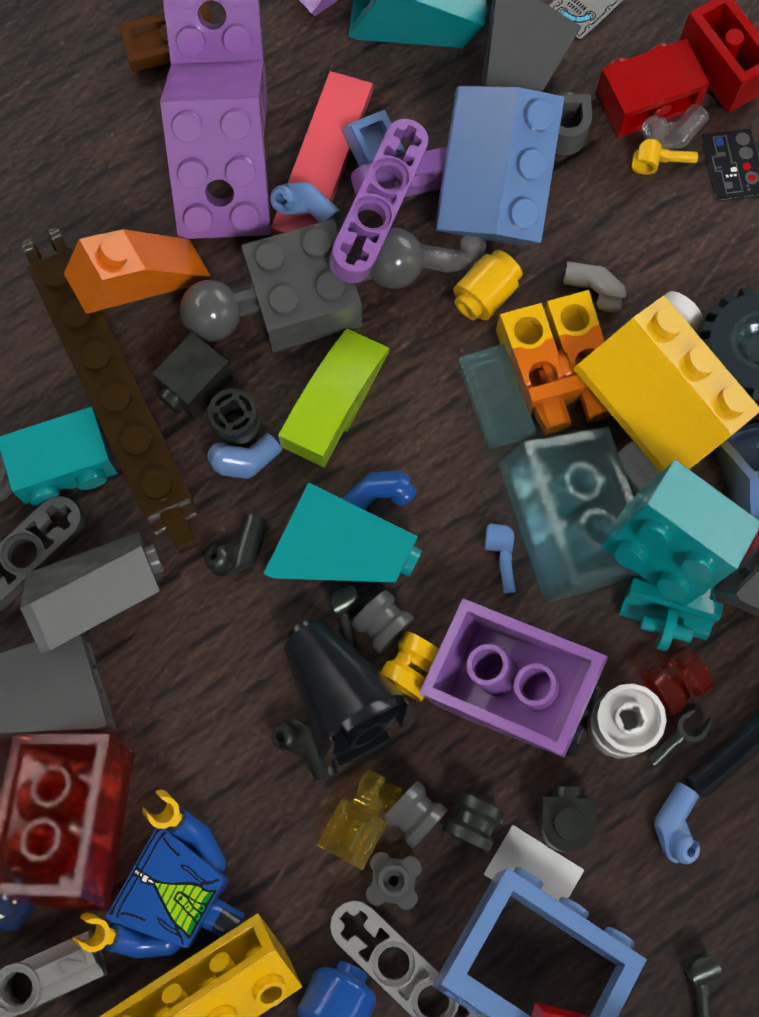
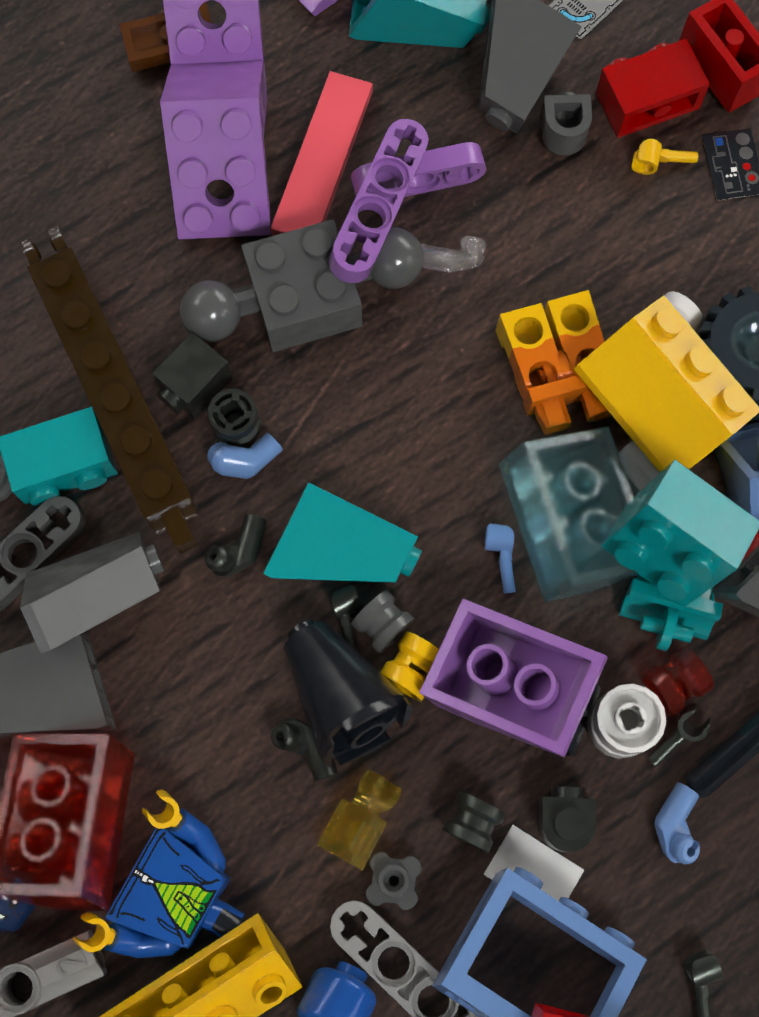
orange slope [64,229,211,314] -> none
medium blue arm [270,182,341,223] -> none
lime slope [278,328,389,468] -> none
blue arm [341,470,416,510] -> none
medium blue tile [342,110,405,167] -> none
dark grey wheel [382,781,448,849] -> none
medium blue slope [434,86,565,247] -> none
yellow brick [453,250,523,320] -> none
clear light blue tile [458,344,536,449] -> none
light grey arm [563,261,626,313] -> none
clear arm [642,104,709,149] -> none

